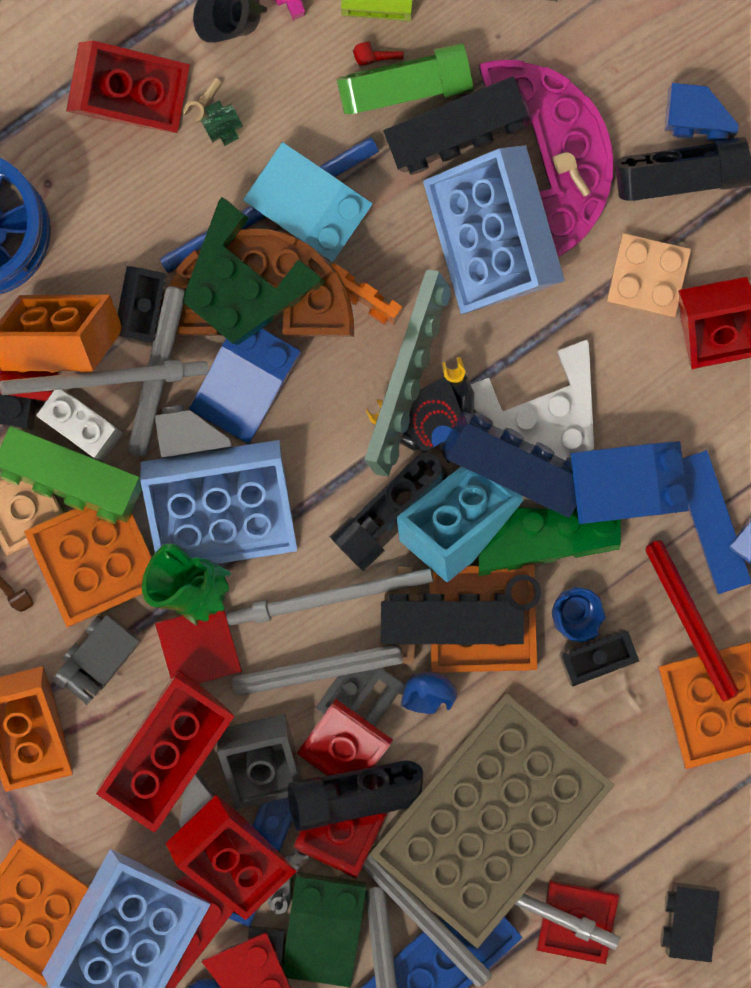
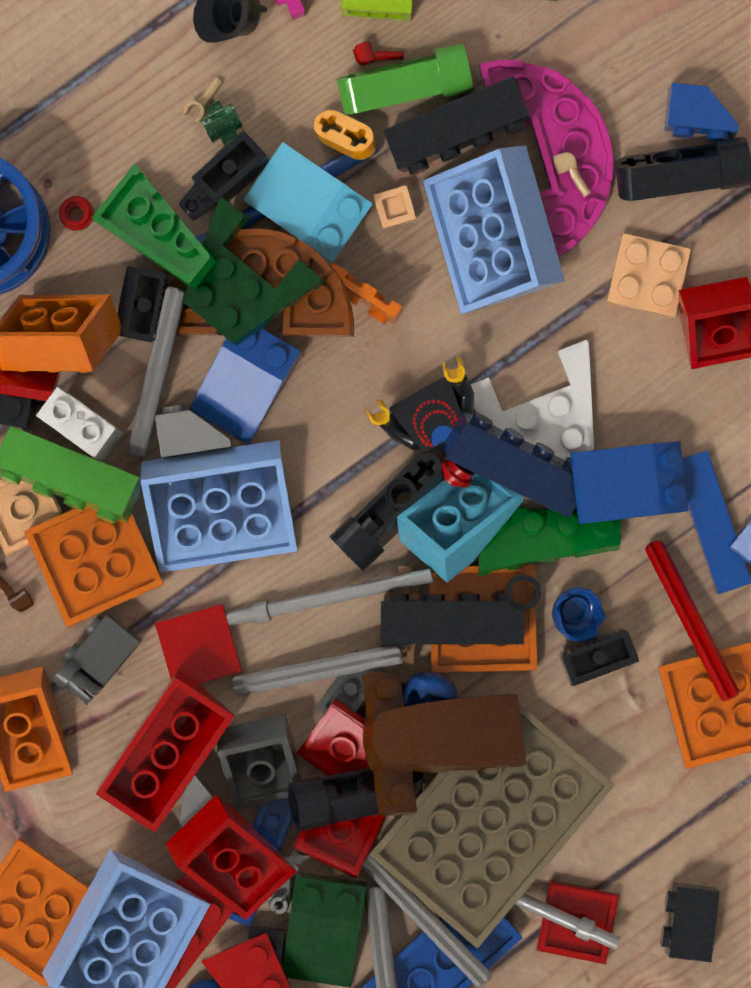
light grey bar [0,360,208,395] -> none
red slope [66,40,190,133] -> none
green hat [142,543,231,626] -> none
sand green plate [364,270,450,477] -> none
none -> red plate [59,196,94,231]
none -> green wing [92,163,216,290]
none -> black hinge [179,130,269,221]
none -> light orange beam [314,110,377,160]
none -> reddish brown slope [362,672,527,816]
none -> light nougat plate [373,185,416,230]
none -> red plate [441,459,475,487]

